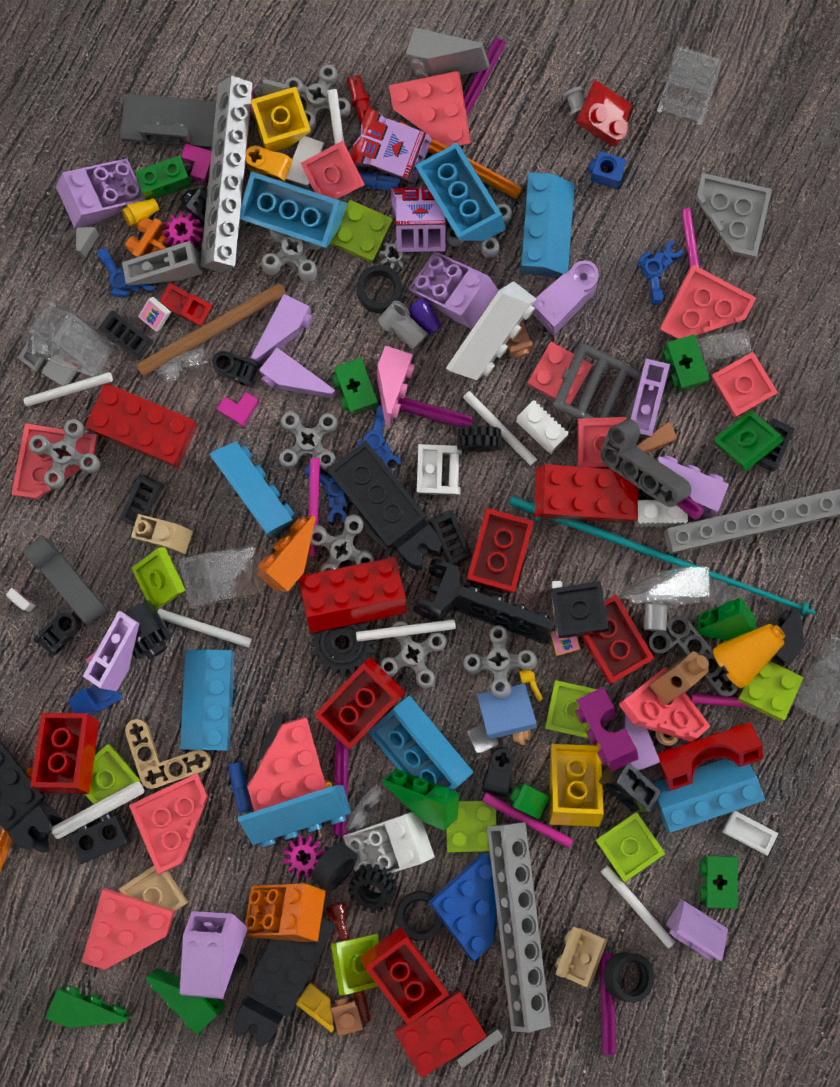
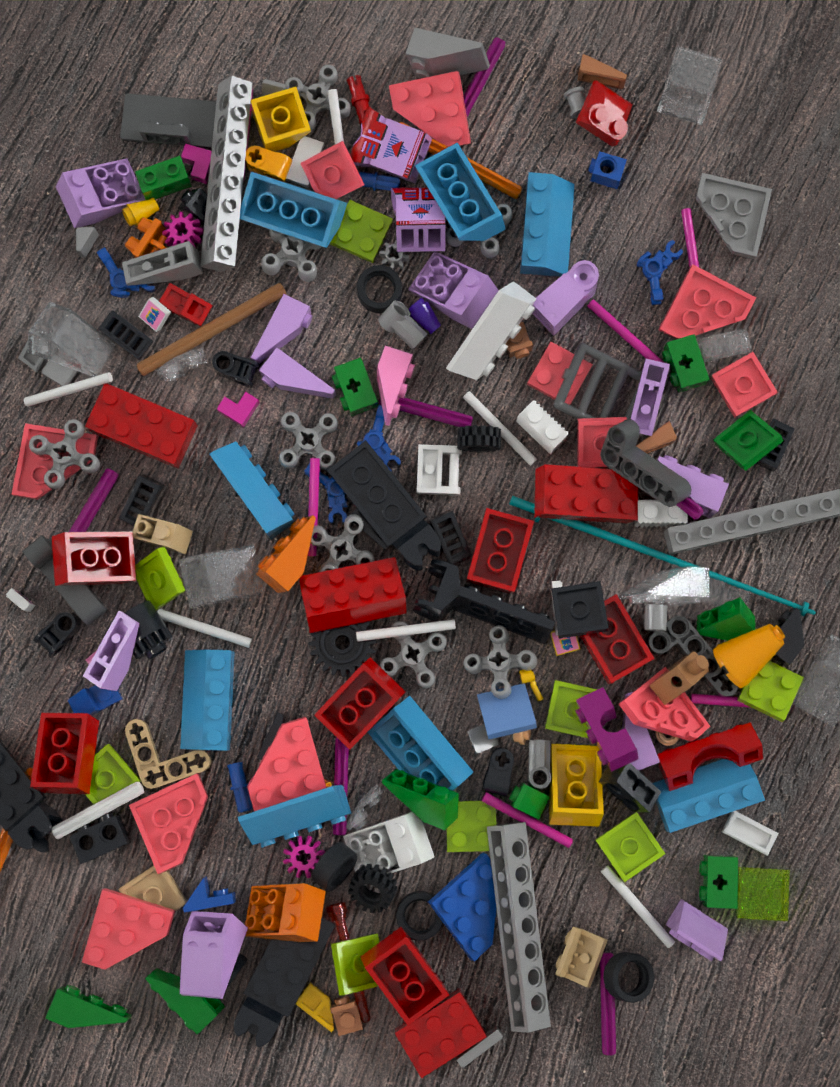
none -> red brick [52,532,136,586]
none -> magenta axle [69,468,119,532]
none -> blue slope [183,876,236,913]
none -> light grey piece [527,740,551,790]
none -> nougat slope [577,54,627,89]
none -> dark pink bar [587,299,665,363]
none -> clear neon green plate [736,867,790,921]

